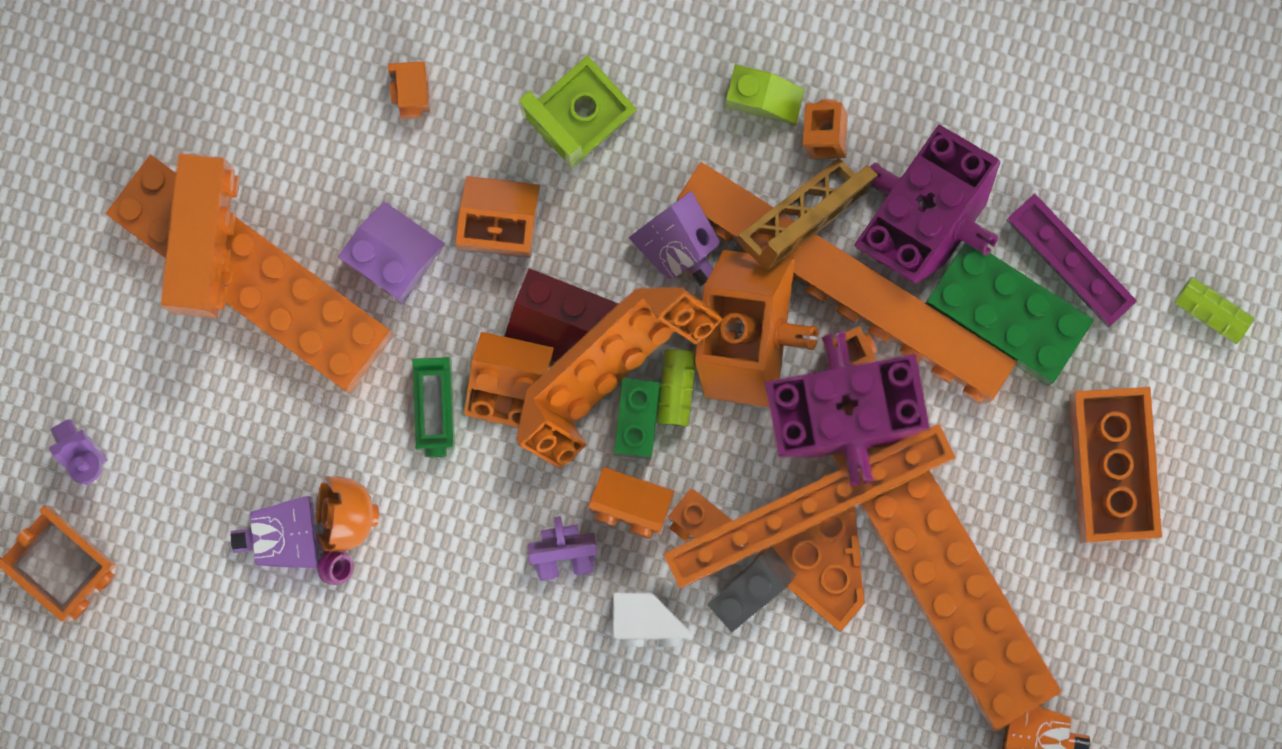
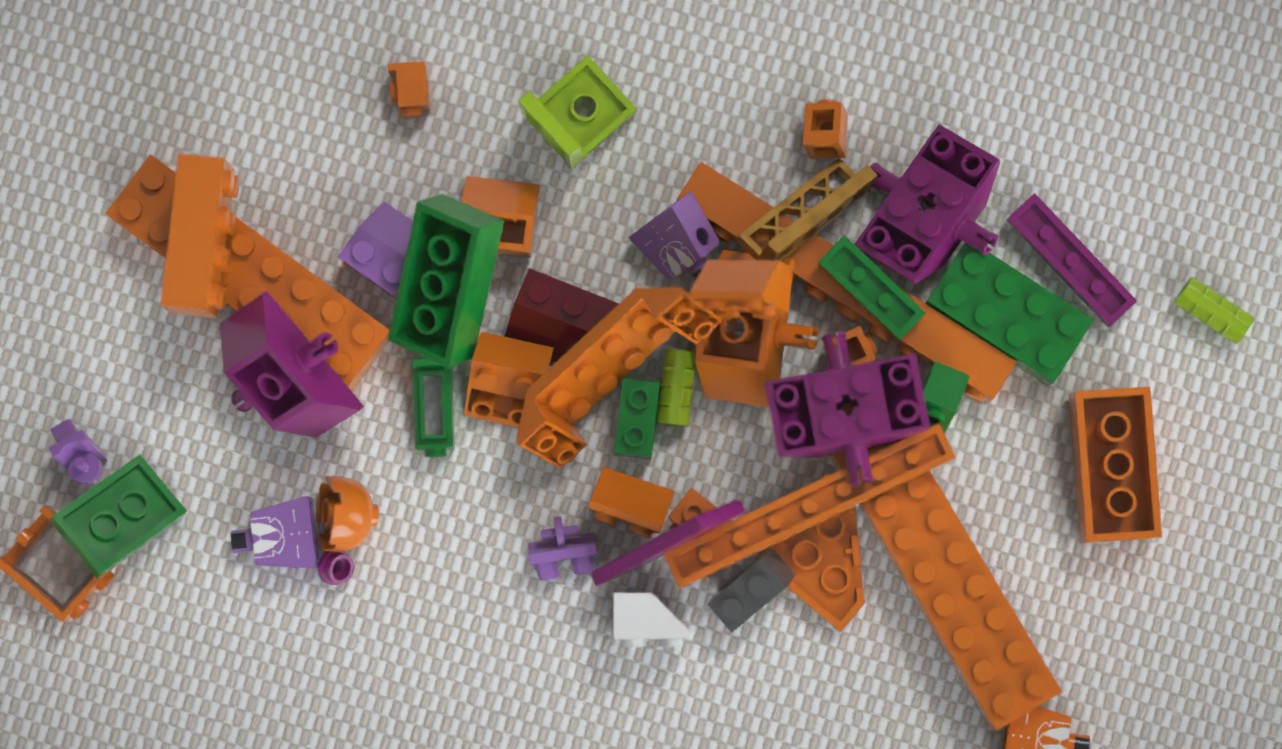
lime slope [725,64,805,125] -> none
none -> green plate [50,454,187,579]
none -> magenta slope [220,290,364,438]
none -> green brick [388,194,504,368]
none -> magenta tile [590,500,746,586]
none -> orange slope [690,260,792,319]
none -> green plate [817,235,926,341]
none -> green brick [922,361,970,434]

